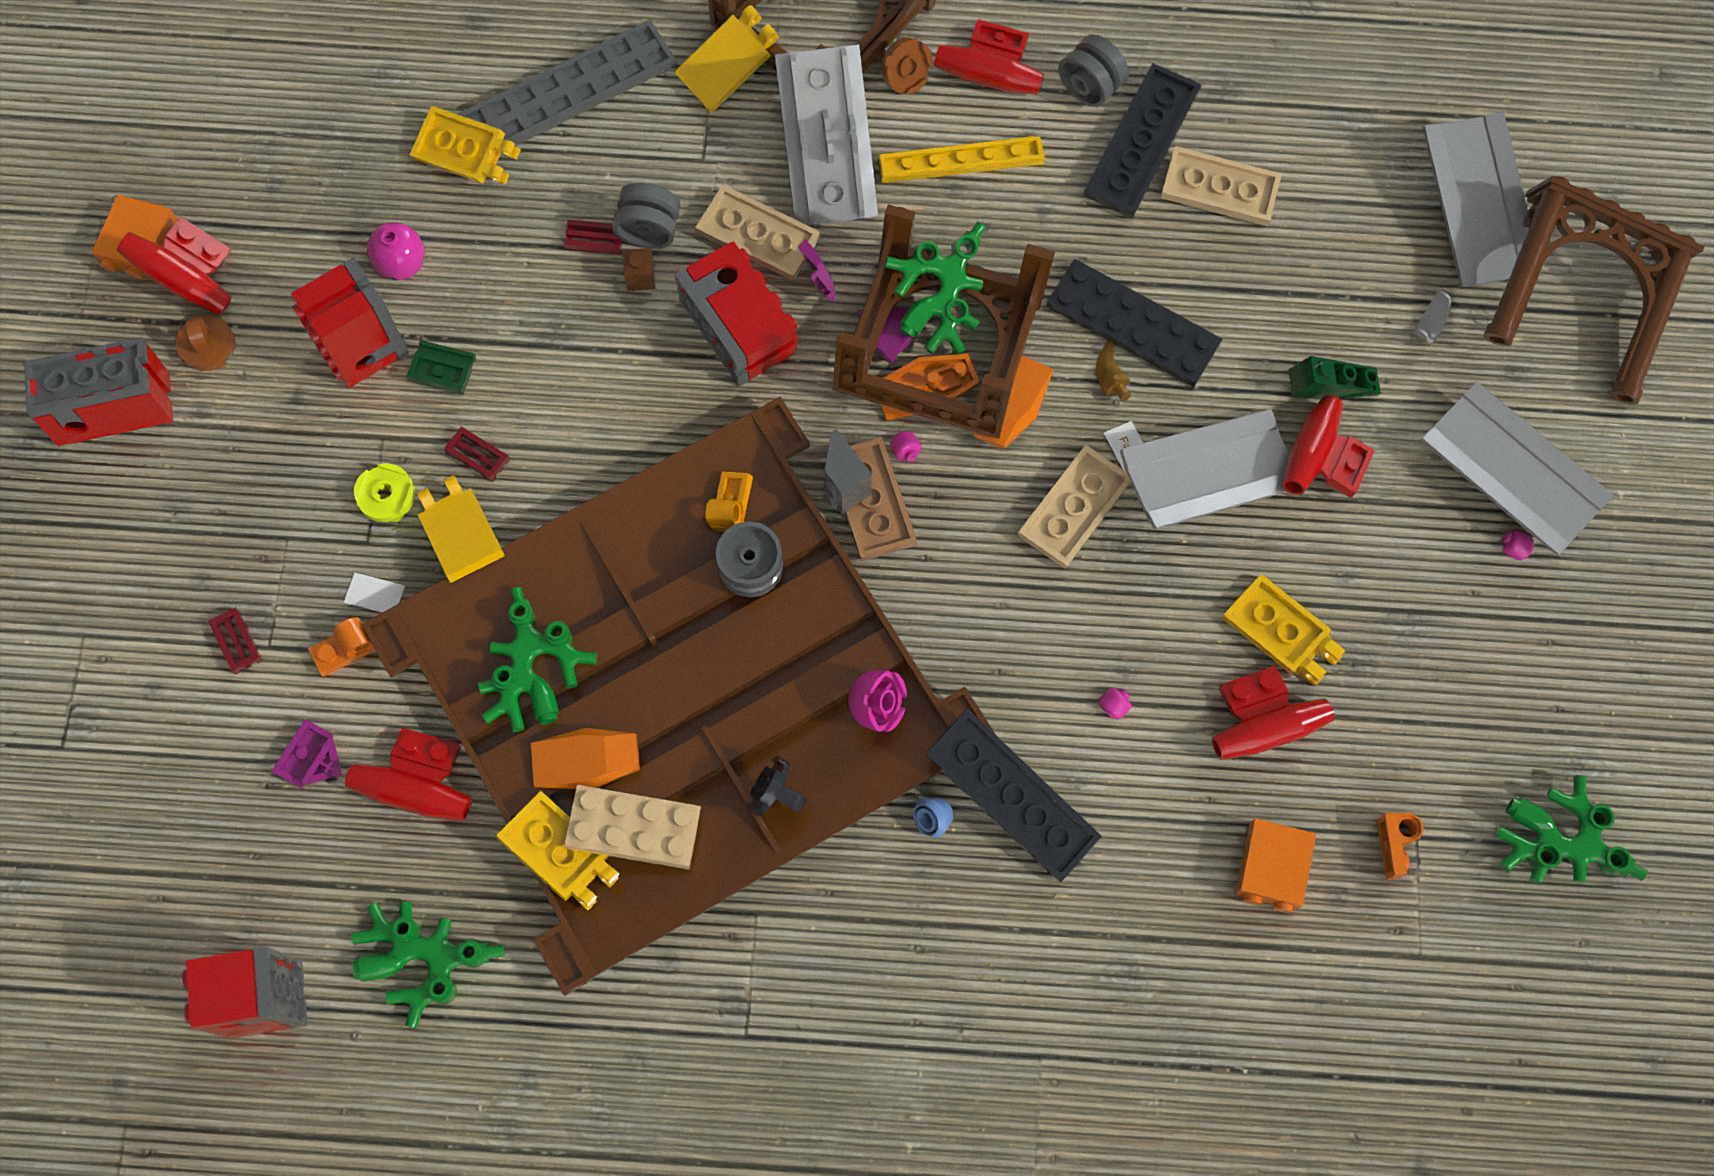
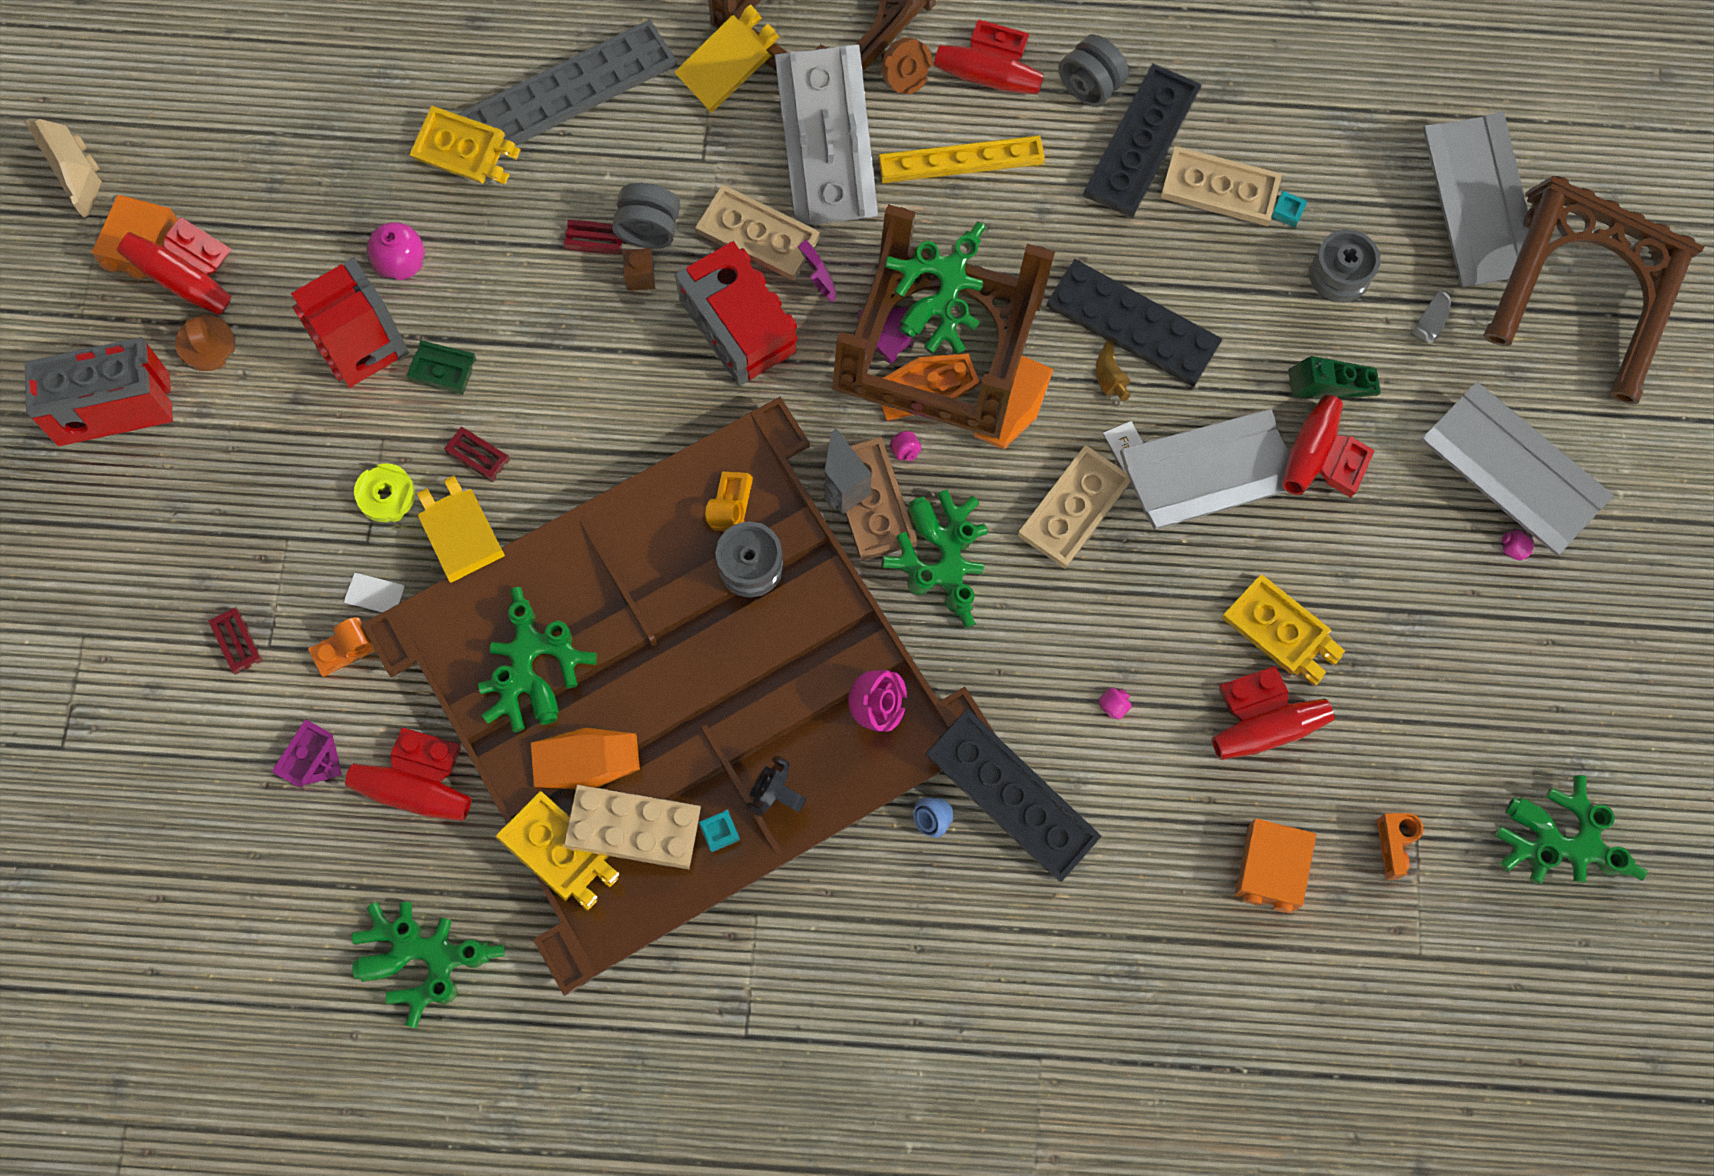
red piece [182,947,308,1039] -> none
none -> tan wedge [24,119,102,218]
none -> teal tile [699,810,740,852]
none -> green plant [881,489,988,629]
none -> teal tile [1271,190,1308,228]
none -> dark grey wheel [1309,229,1380,303]

